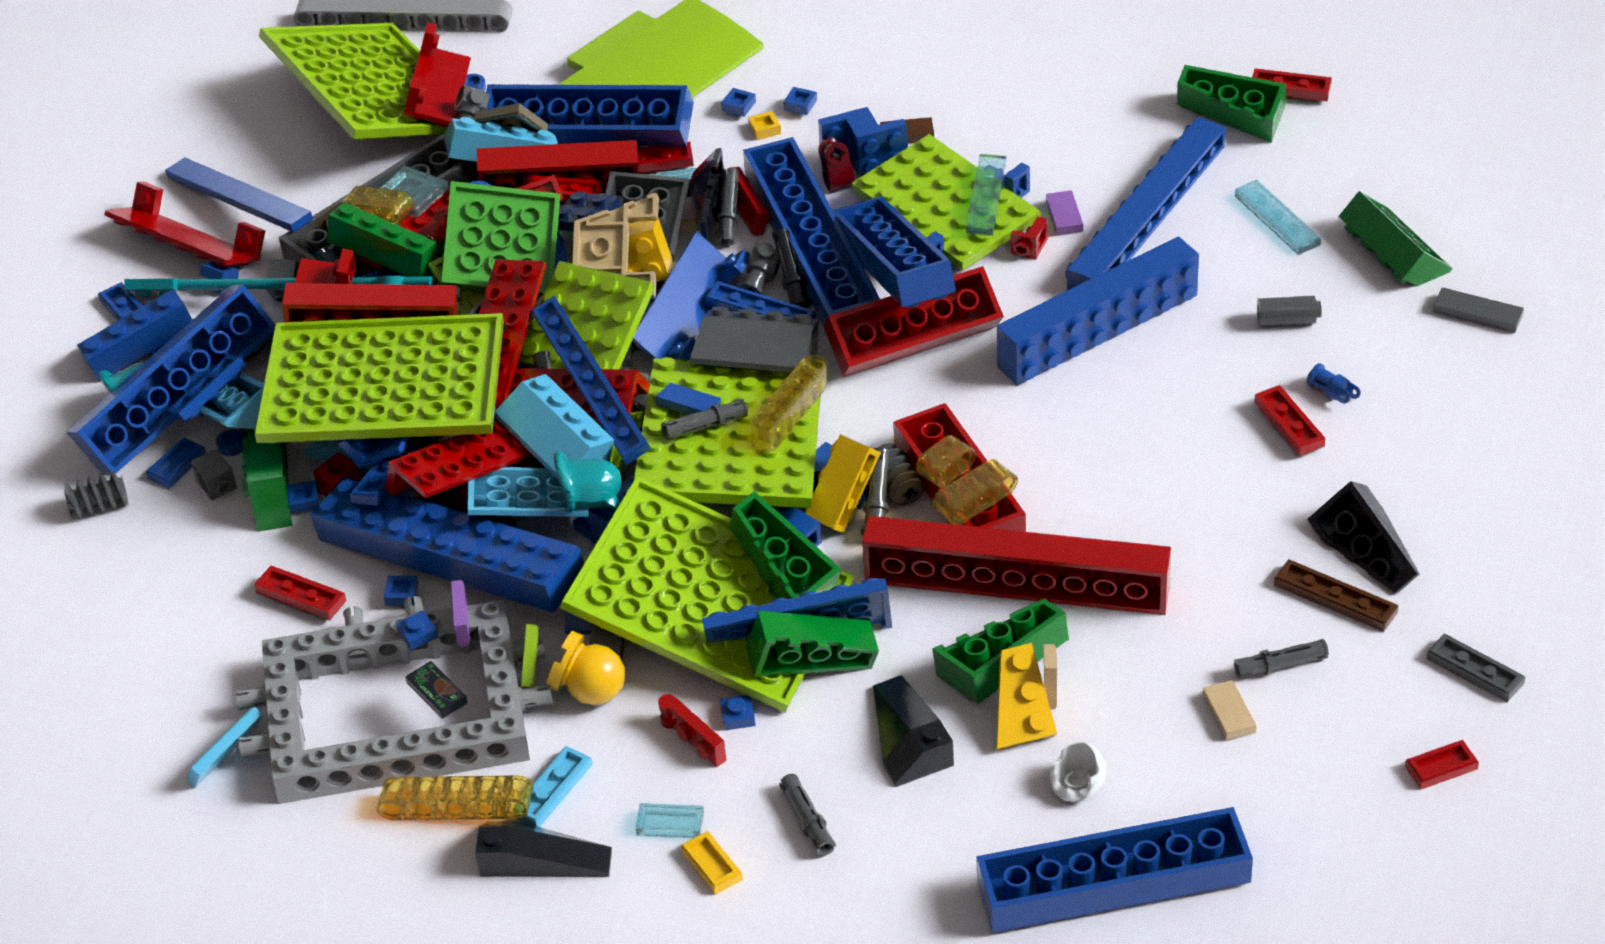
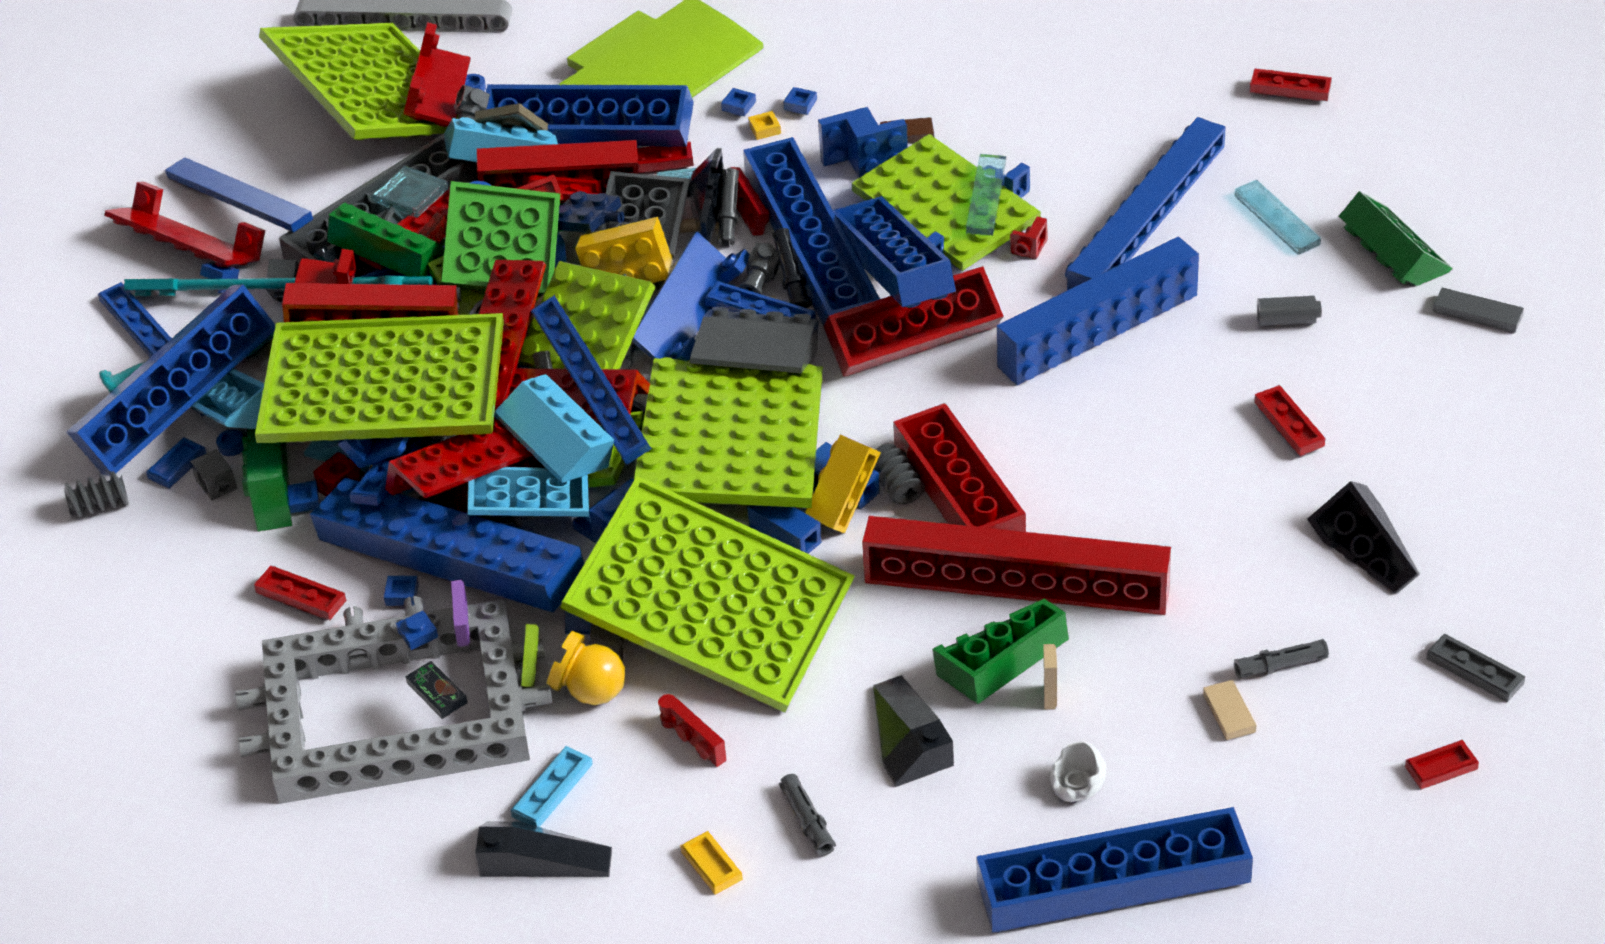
blue slope [77,288,193,382] -> none
blue plate [167,354,246,421] -> none
medium azure tile [187,707,263,788] -> none
clear yellow beam [339,186,415,225] -> none
clear yellow beam [377,775,534,820] -> none
teal hair [553,451,622,513] -> none
tan wing [573,193,659,299] -> none
clear light blue tile [635,803,704,838] -> none
blue tile [656,383,721,415] -> none
dark grey pin [661,399,748,441] -> none
blue wing [702,578,892,642] -> none
blue plate [720,695,756,730] -> none
green wedge [729,491,841,599] -> none
green wedge [746,610,879,677] -> none
clear yellow beam [751,355,827,452] -> none
dark red piece [818,138,856,192] -> none
dark grey pin [860,448,890,536] -> none
clear yellow beam [915,435,976,488] -> none
clear yellow beam [932,459,1018,525] -> none
yellow wing [995,643,1057,751] -> none
medium lavender tile [1046,190,1083,235] -> none
green wedge [1177,65,1286,143] -> none
reddish brown tile [1274,559,1399,632] -> none
blue piece [1306,363,1361,404] -> none

